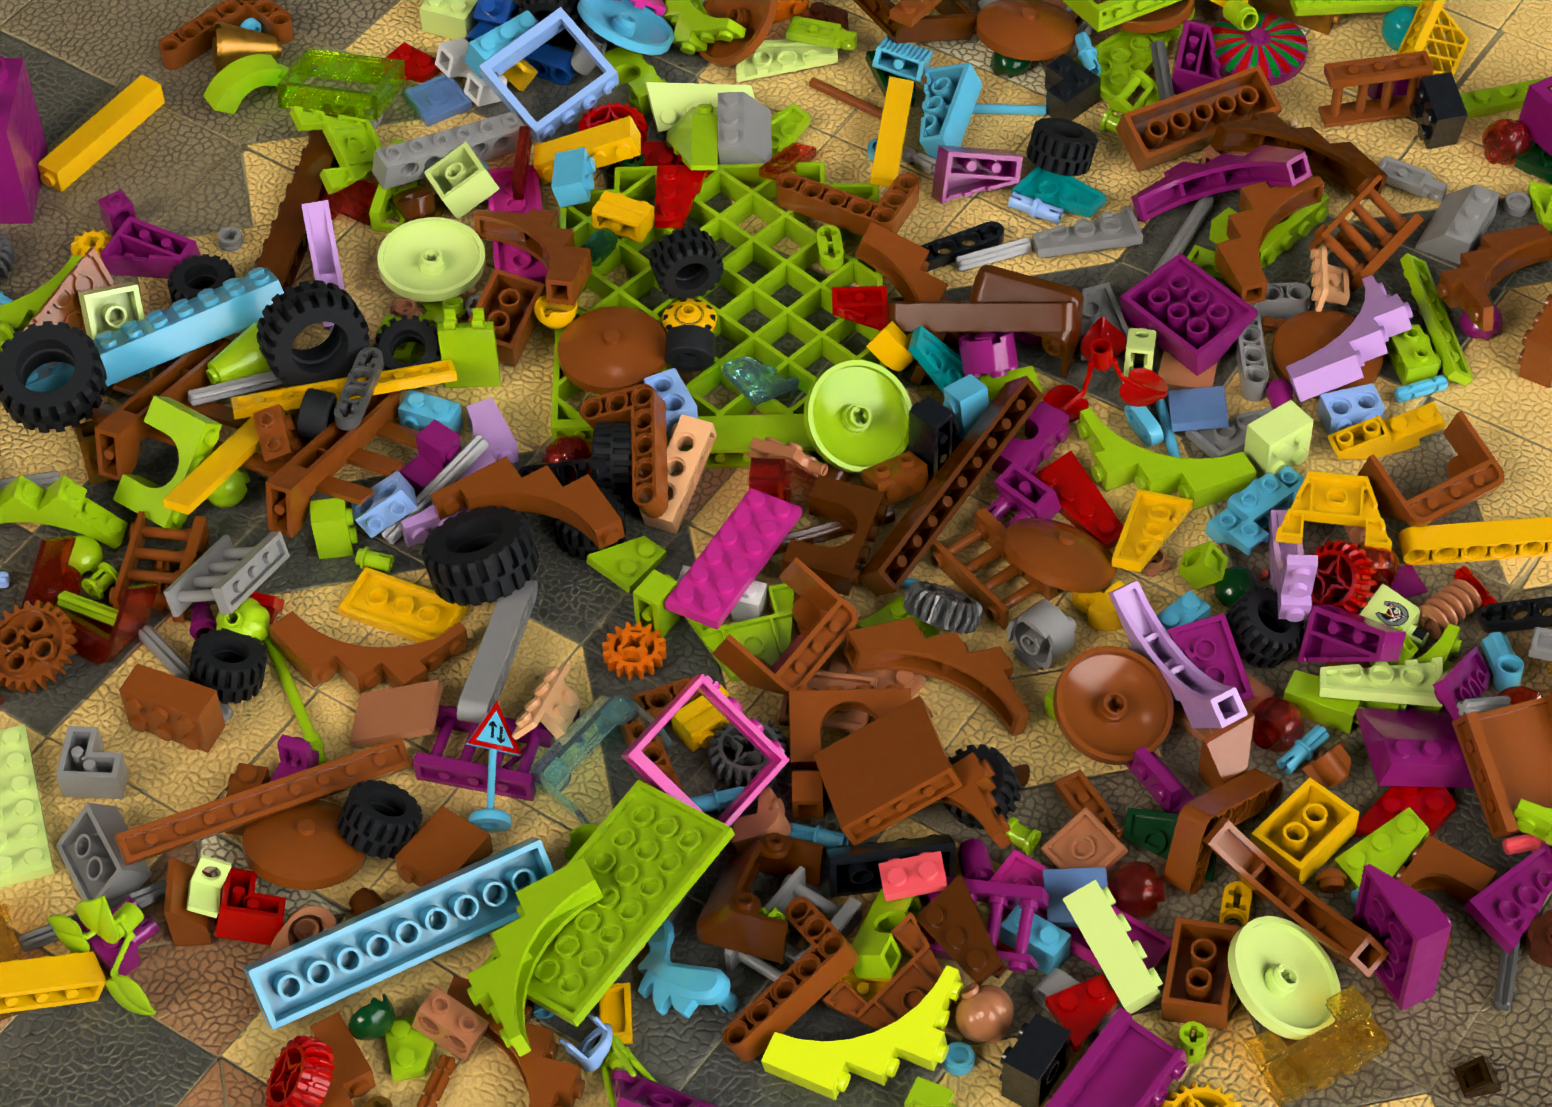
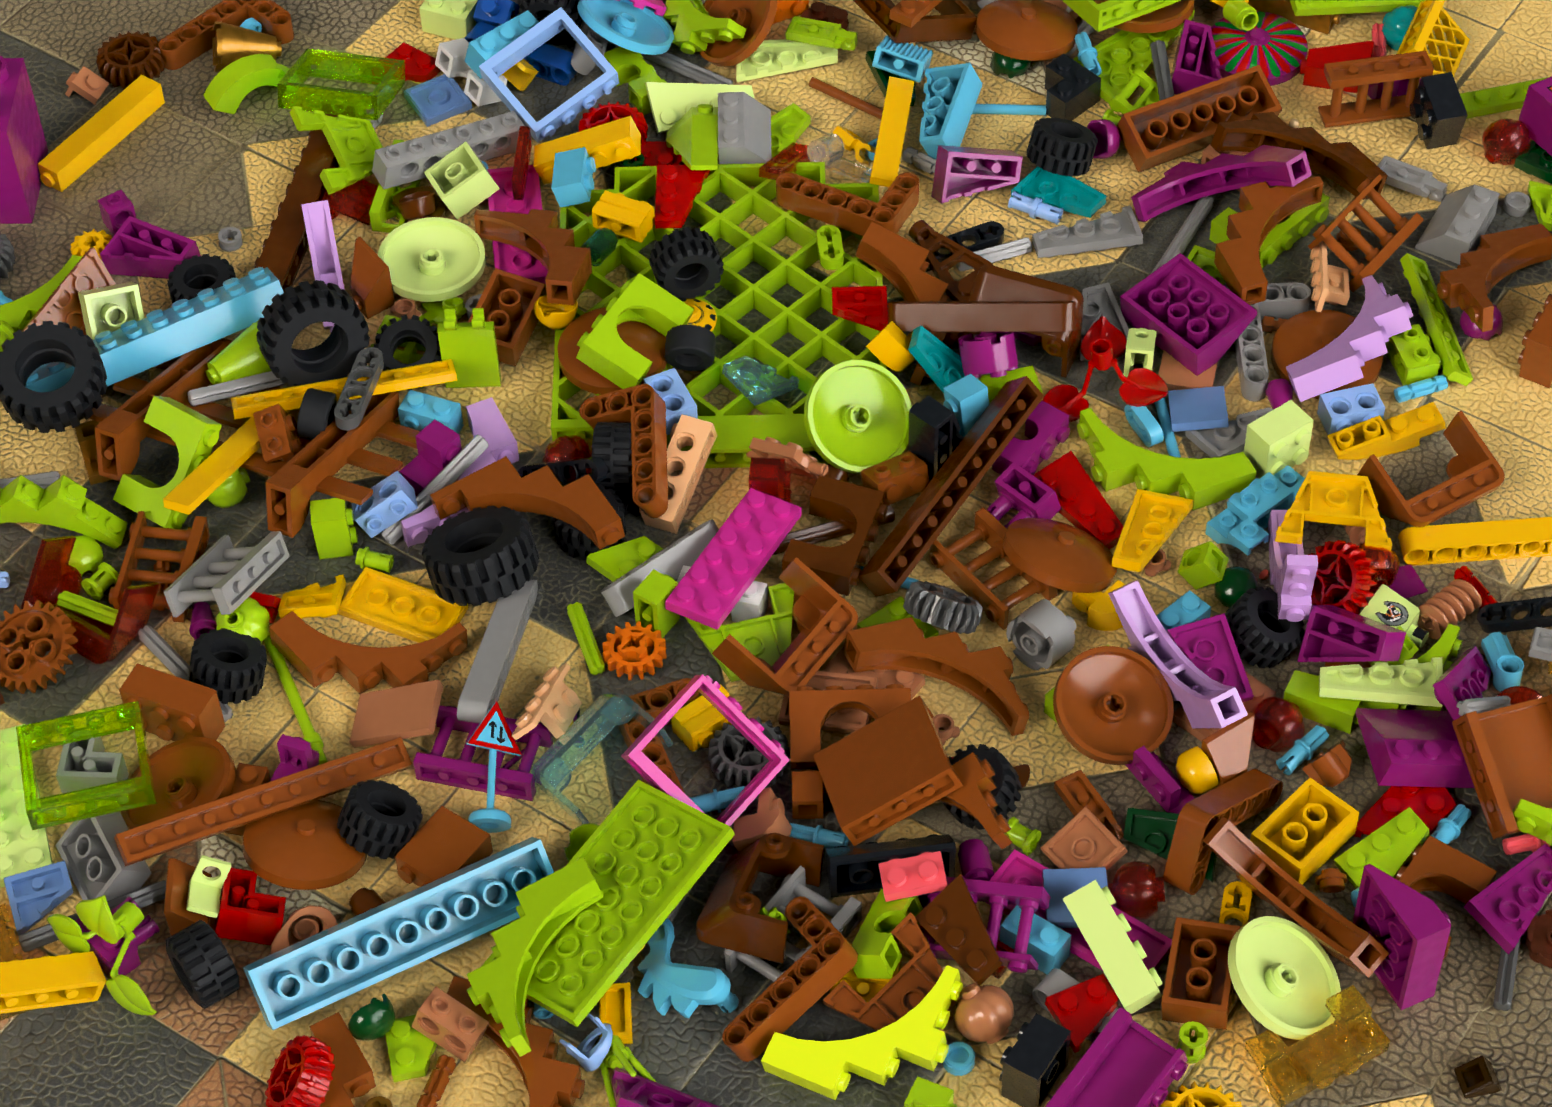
none -> medium blue wing [3,860,74,936]
none -> clear neon green window [16,701,156,830]
none -> nougat bracket [65,66,110,105]
none -> reddish brown gear [96,30,165,89]
none -> dark orange dish [120,737,236,829]
none -> black tyre [165,920,240,1009]
none -> yellow wing [278,575,346,619]
none -> dark orange slope [350,237,395,319]
none -> lime axle [567,602,605,675]
none -> lime arch [576,273,694,389]
none -> light grey beam [600,519,719,617]
none -> dark grey axle [642,52,734,85]
none -> clear door [807,133,872,183]
none -> yellow plate [832,125,876,165]
none -> reddish brown plate [909,220,994,301]
none -> nougat plate [932,714,960,745]
none -> magenta hair [1086,119,1121,159]
none -> yellow hair [1175,746,1219,794]
none -> red slope [1299,41,1374,93]
none -> coral axle [1372,23,1386,58]
none -> medium azure axle [1426,804,1471,845]

